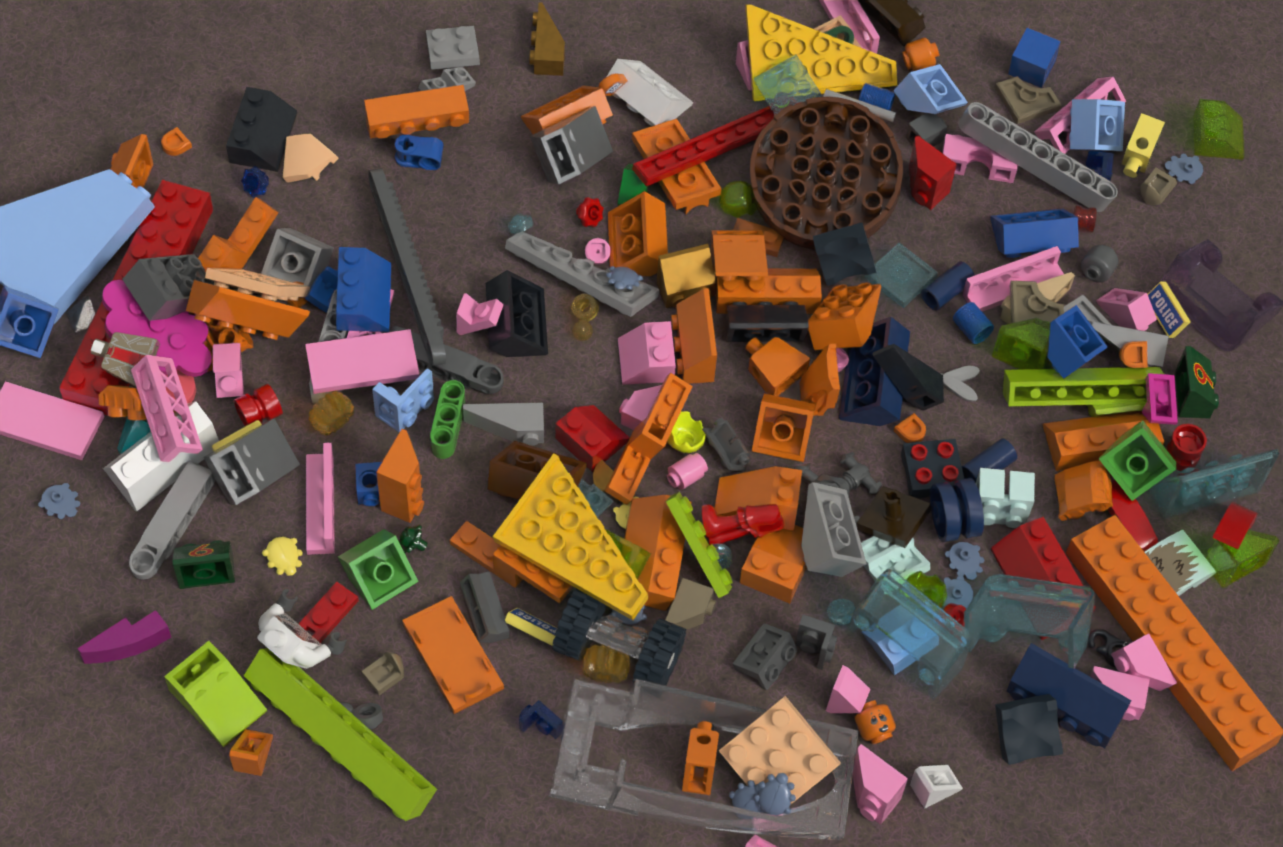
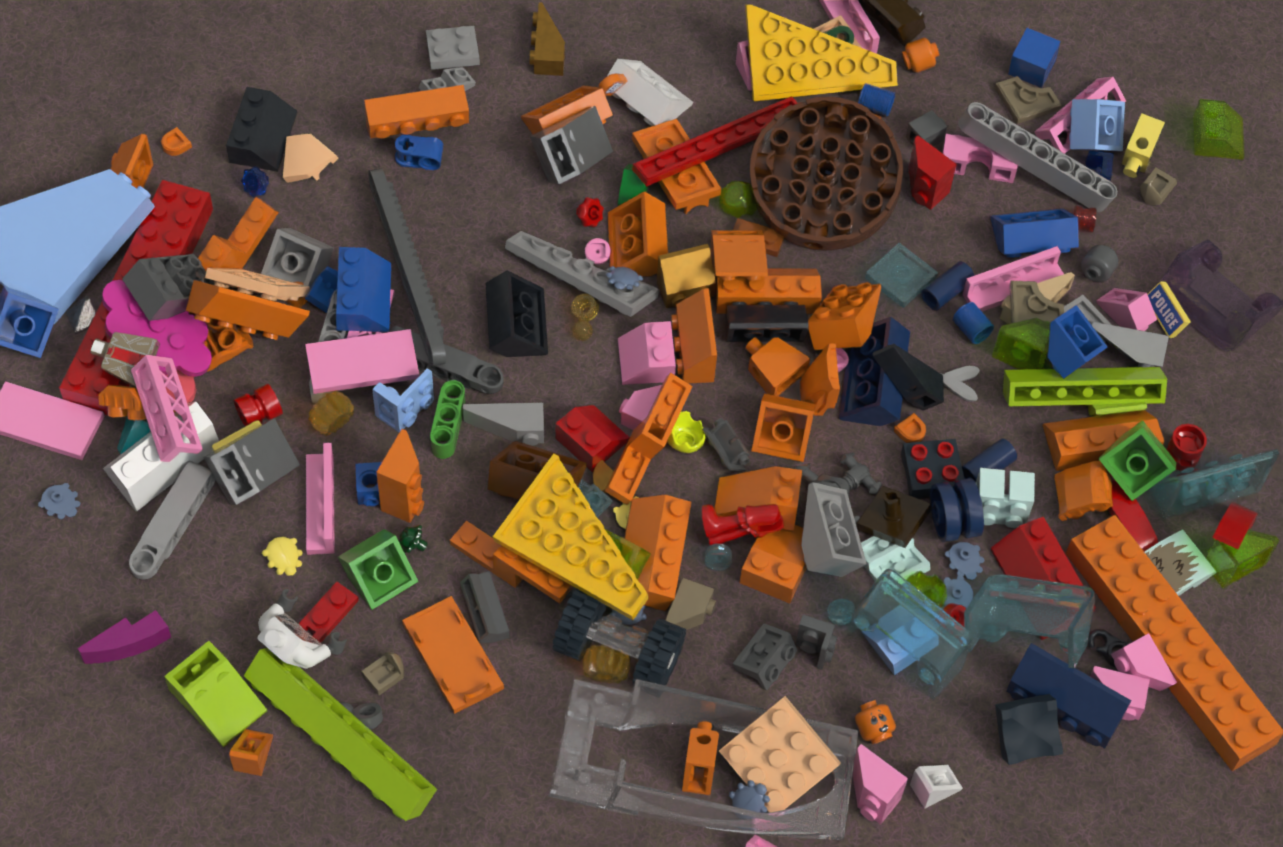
dark green slope [173,540,235,589] -> none
bright pink slope [213,343,244,398] -> none
bright pink slope [456,293,504,335] -> none
light yellow tile [505,608,558,646] -> none
clear light blue tile [507,214,534,234] -> none
clear blue bracket [519,700,564,739] -> none
lime plate [666,491,733,598] -> none
bright pink brick [667,453,708,490] -> none
clear light blue plate [754,54,821,115] -> none
sand blue piece [754,773,796,815] -> none
black brick [813,222,877,286] -> none
light grey bar [823,89,896,122] -> none
bright pink slope [826,665,870,713] -> none
light blue slope [894,64,968,114] -> none
orange tile [1119,341,1147,368] -> none
dark pink slope [1142,373,1178,425] -> none
sand blue piece [1165,154,1203,185] -> none
dark green slope [1174,346,1219,419] -> none

